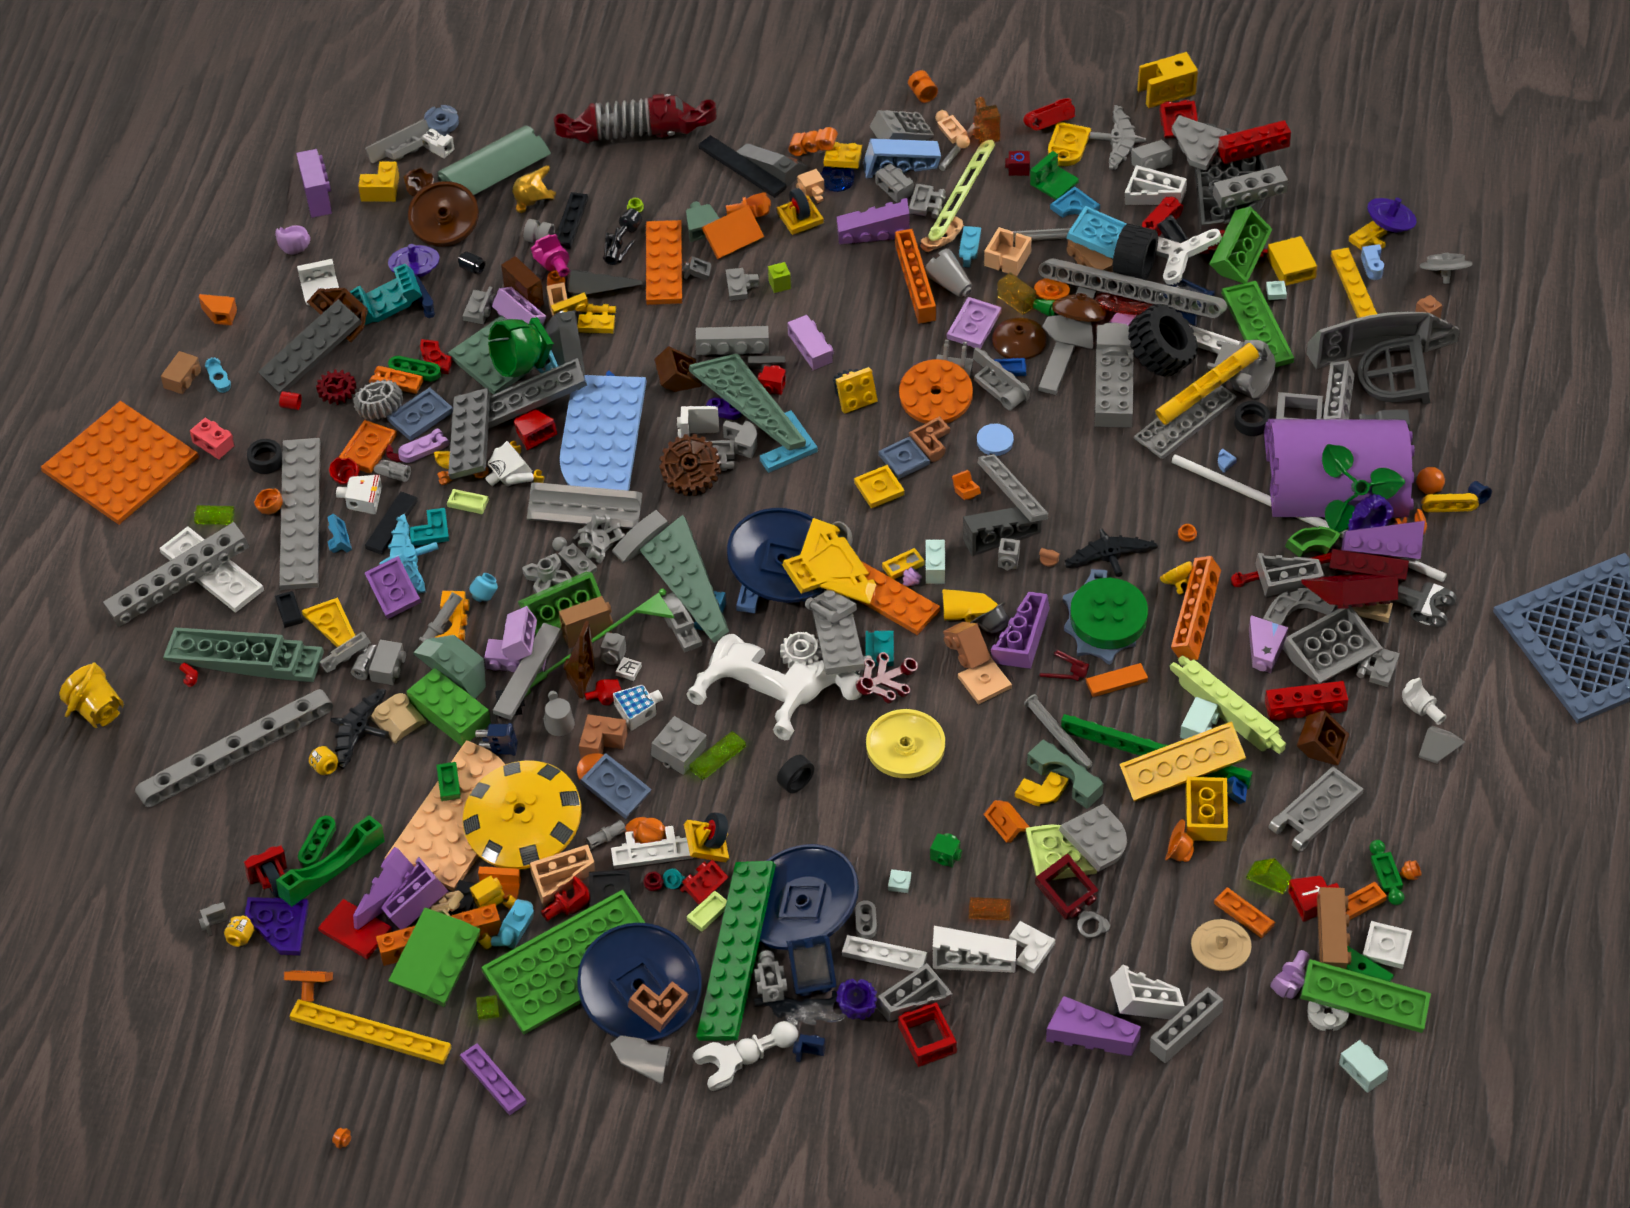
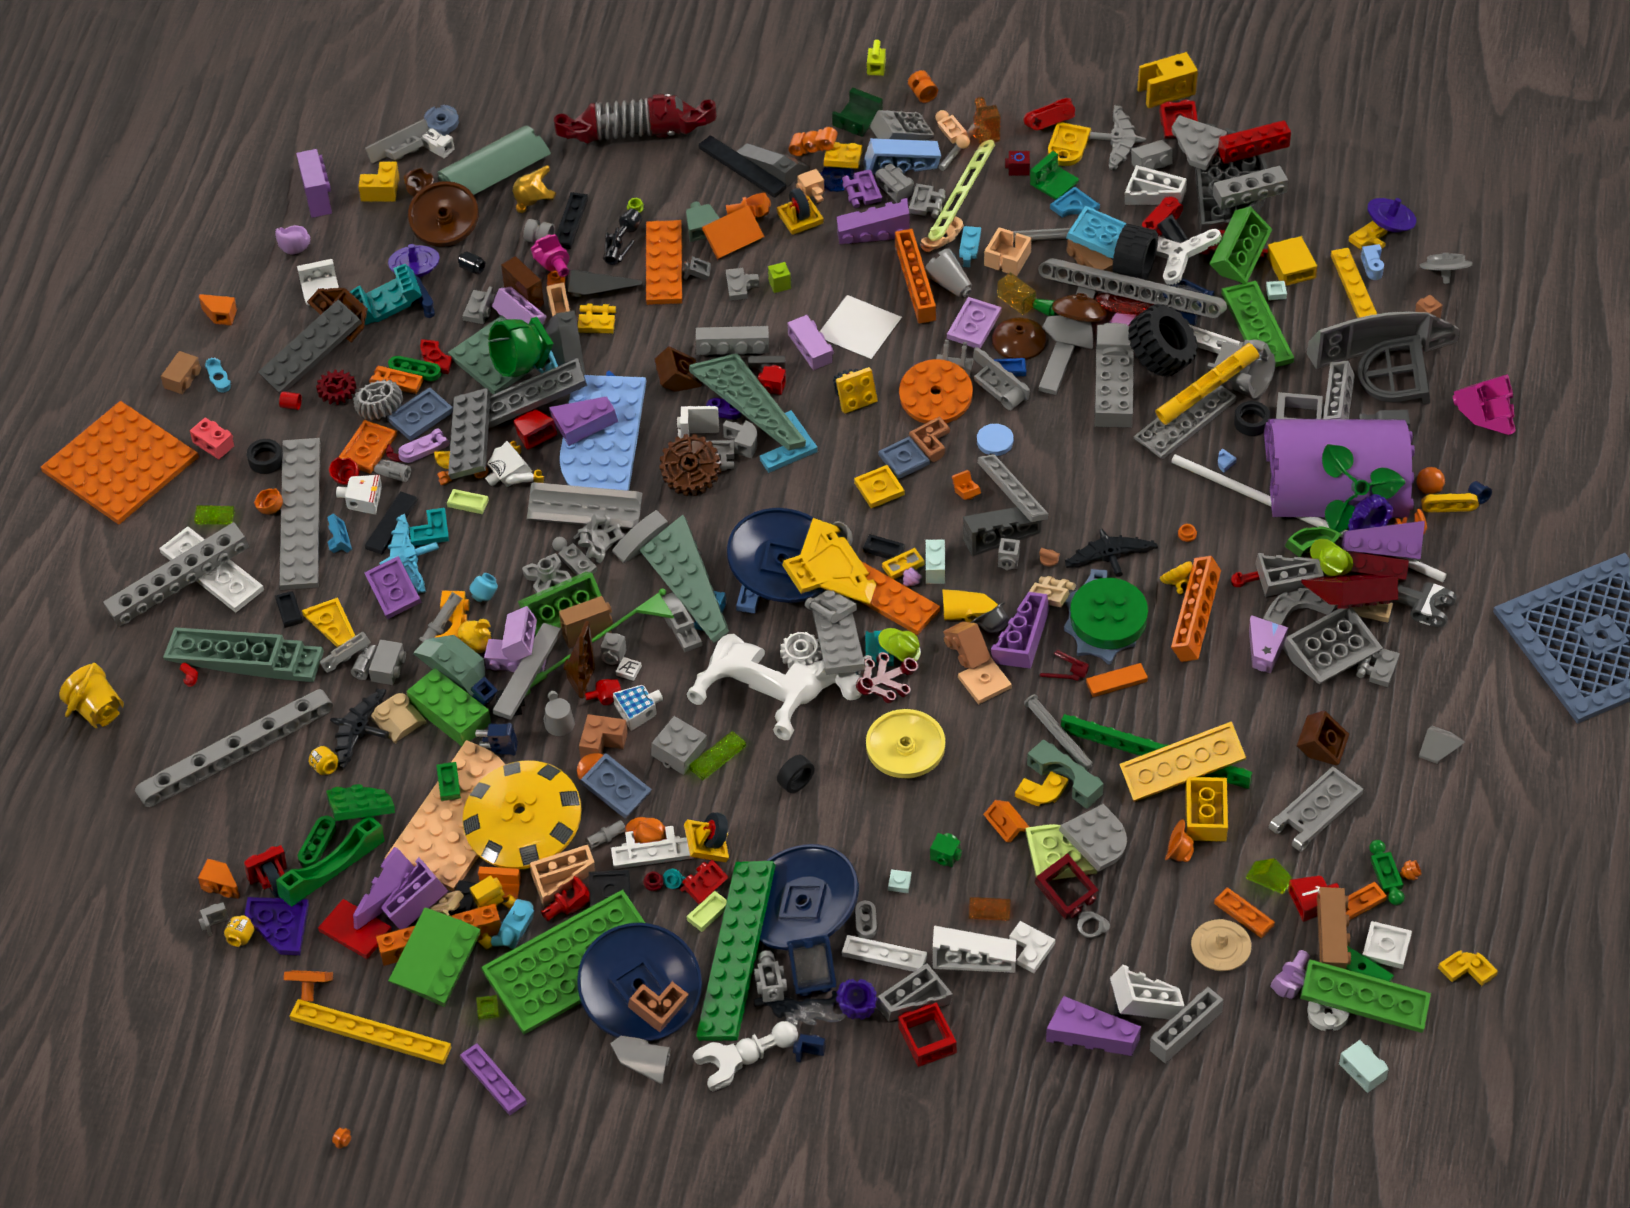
yellow piece [551,292,588,315] -> none
orange dish [1034,278,1070,300] -> none
yellowish green hinge [1170,655,1286,754] -> none
light aqua brick [1180,697,1220,739] -> none
blue plate [1227,776,1247,804] -> none
red brick [1265,681,1348,721] -> none
white piece [1402,678,1446,725] -> none
none -> orange slope [198,859,240,899]
none -> green plate [326,784,395,821]
none -> yellow hair [458,619,491,653]
none -> dark blue leg [471,676,498,706]
none -> medium lavender wedge [549,396,618,446]
none -> white sticker [819,295,902,359]
none -> dark green panel [832,87,883,137]
none -> medium lavender plate [842,169,882,208]
none -> black tile [863,534,905,559]
none -> neon yellow brick [867,40,886,76]
none -> lime piece [878,628,921,662]
none -> tan plate [1029,576,1076,607]
none -> lime piece [1310,539,1353,576]
none -> yellow plate [1438,950,1498,986]
none -> dark pink brick [1453,374,1516,435]

